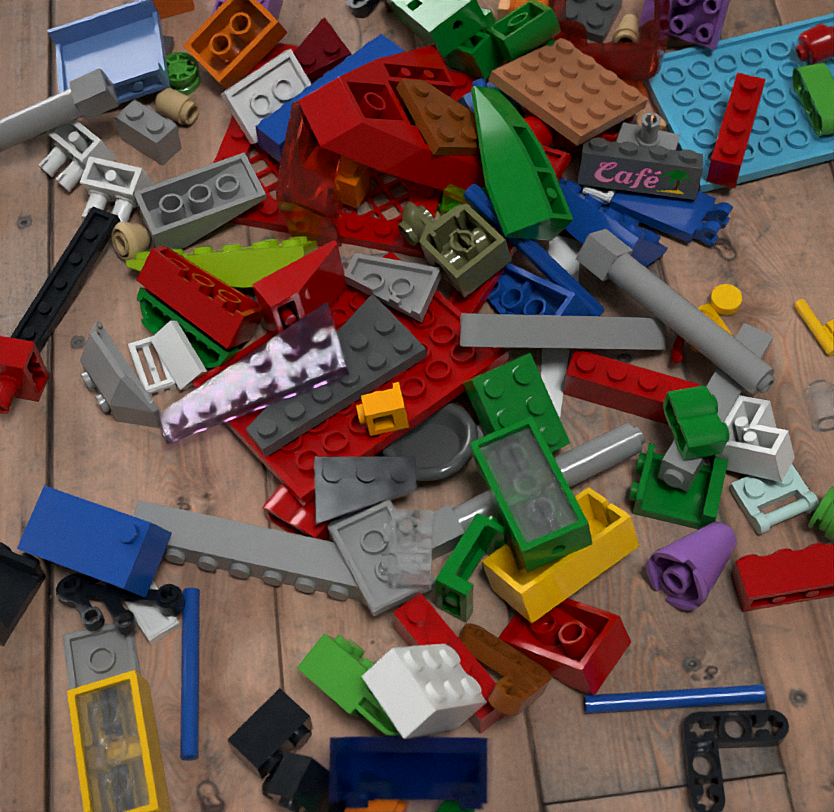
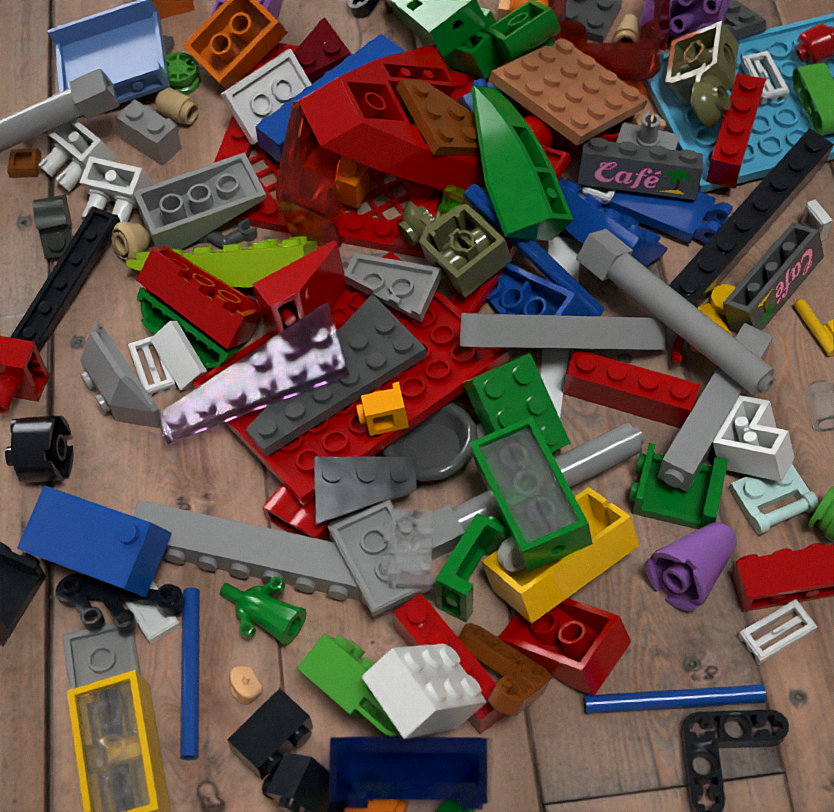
green brick [663,385,729,460] -> none
none -> black brick [5,415,74,483]
none -> dark orange tile [7,148,41,178]
none -> pearl dark grey brick [33,194,73,259]
none -> dark grey arm [197,219,258,249]
none -> green piece [220,577,307,645]
none -> light nougat piece [230,666,263,704]
none -> white tile [497,537,525,573]
none -> olive brick [665,21,739,128]
none -> black brick [669,128,834,308]
none -> dark grey brick [723,222,824,332]
none -> dark grey plate [724,1,766,40]
none -> white tile [738,599,817,665]
none -> white tile [740,51,790,105]
none -> white tile [801,199,833,241]

